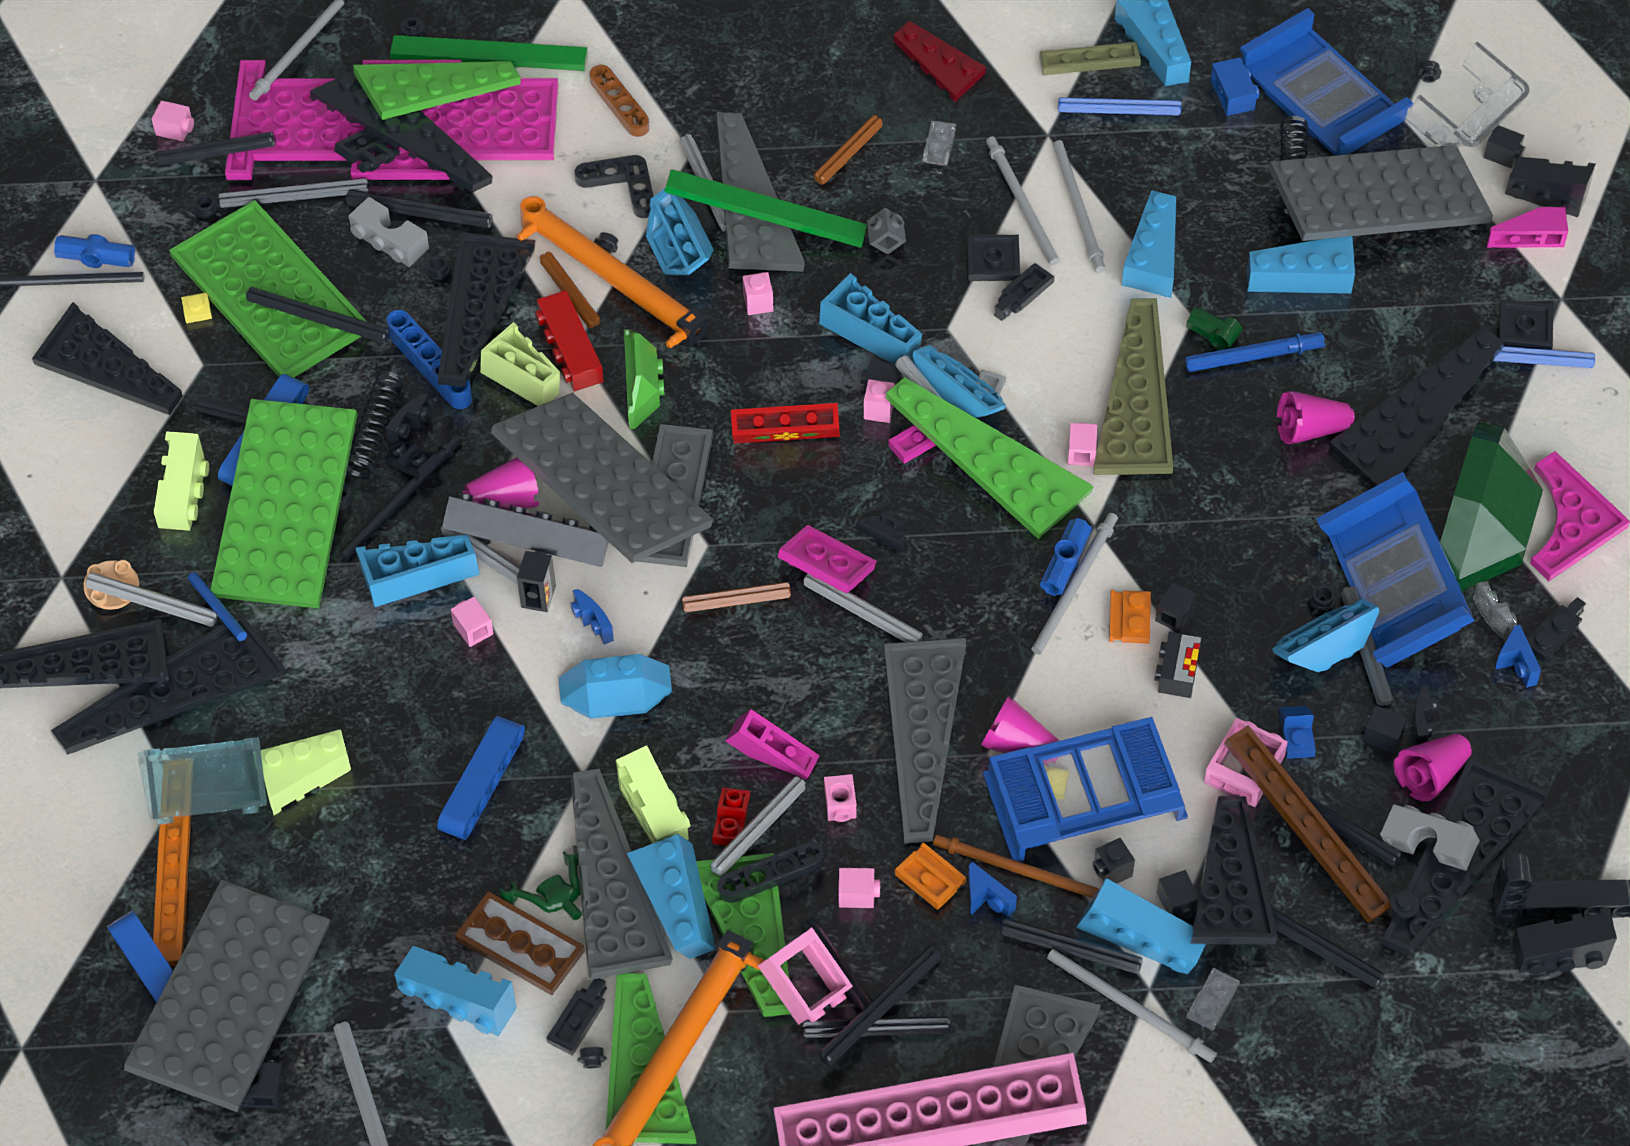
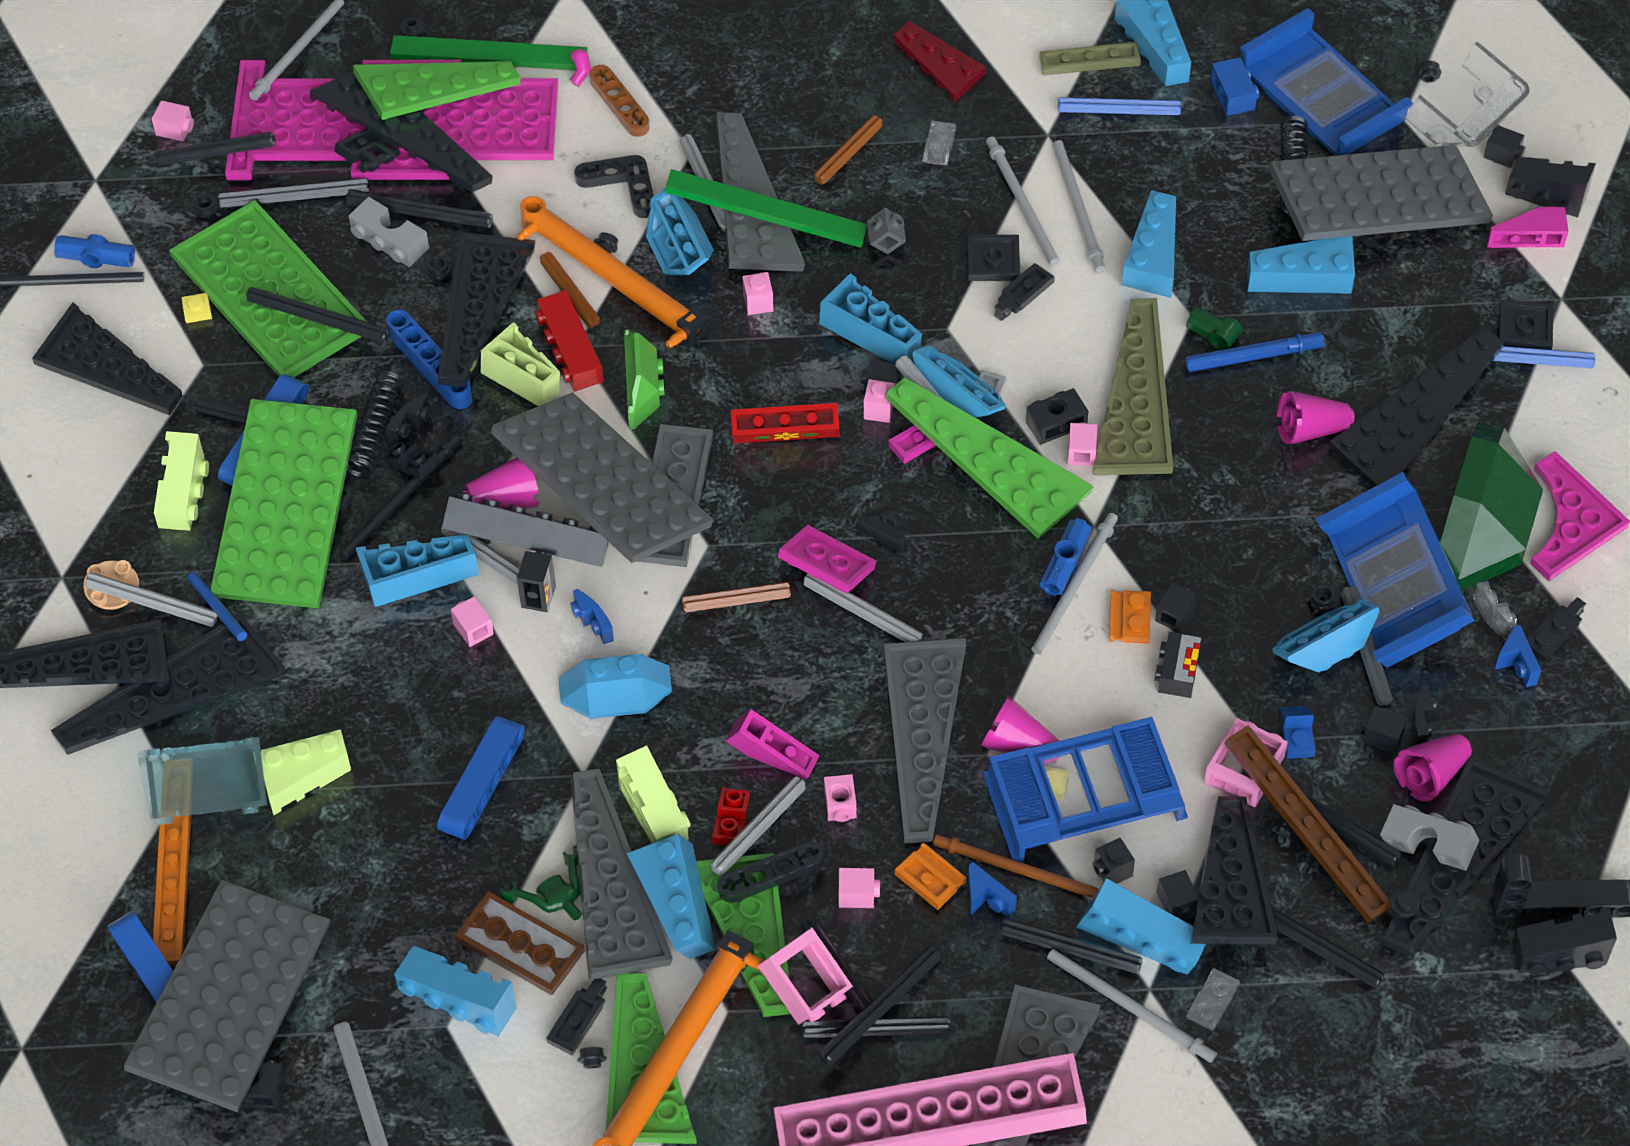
none -> dark pink arm [569,49,591,87]
none -> black brick [1026,388,1089,445]

